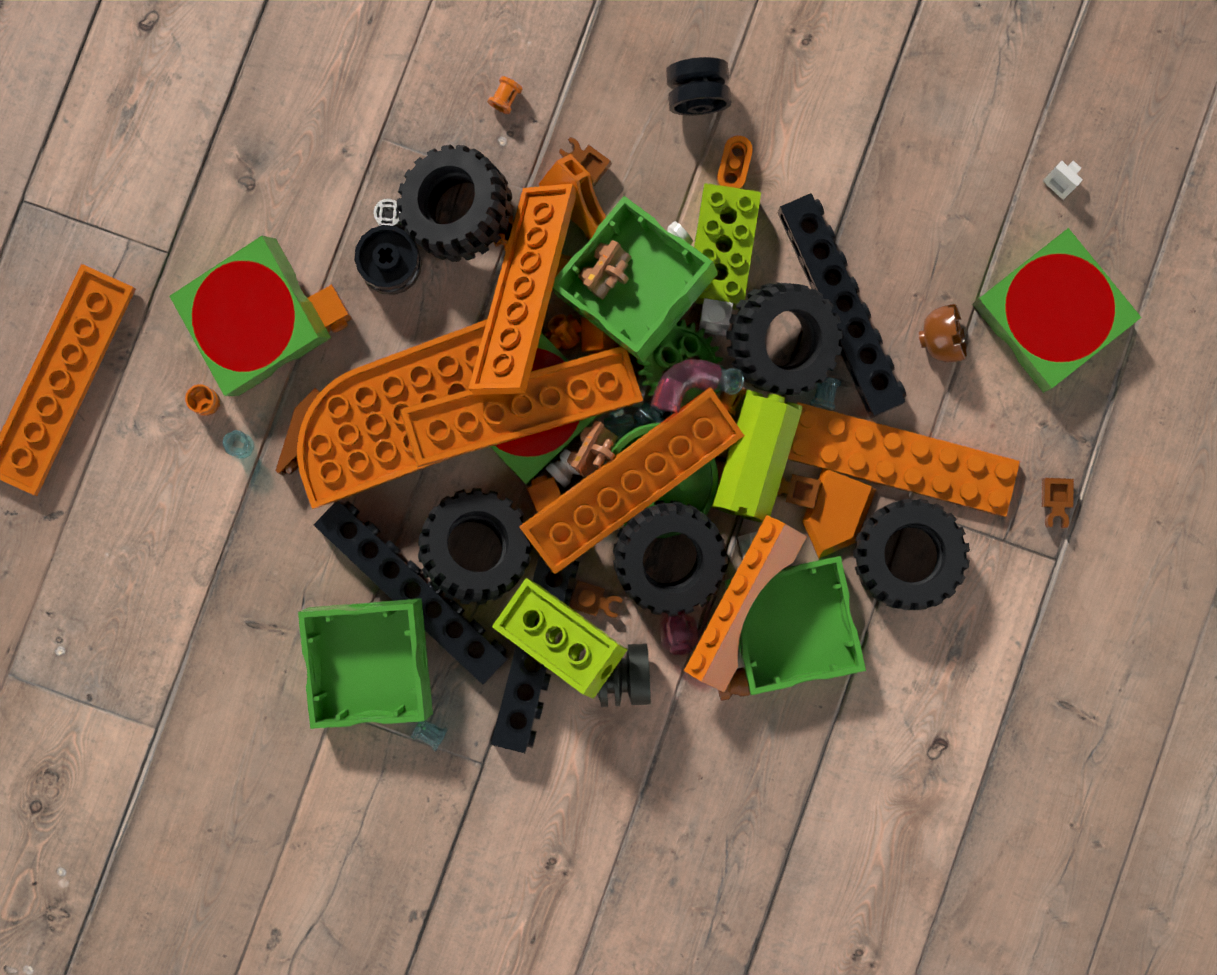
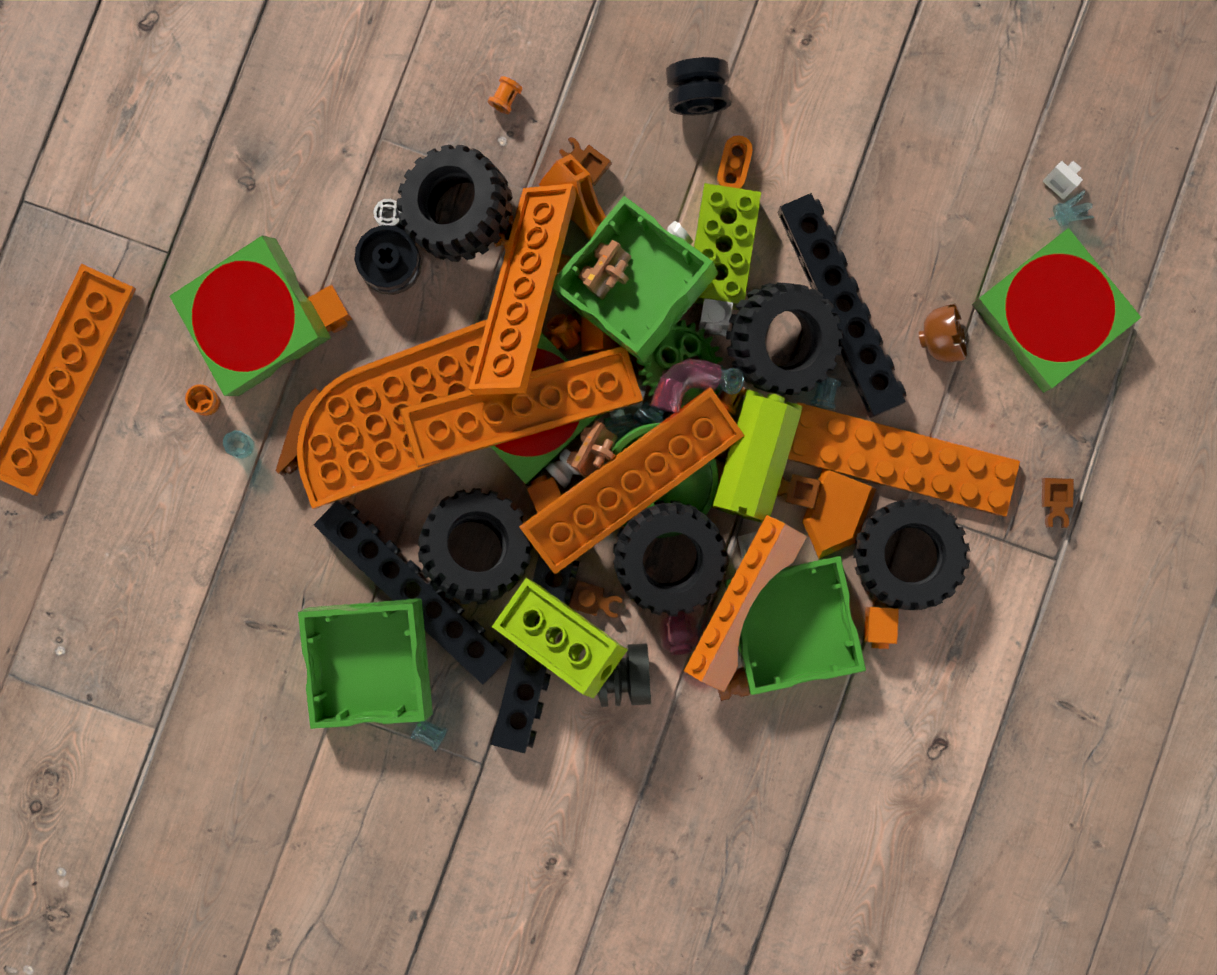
none -> orange brick [864,607,899,649]
none -> clear light blue piece [1049,190,1094,227]

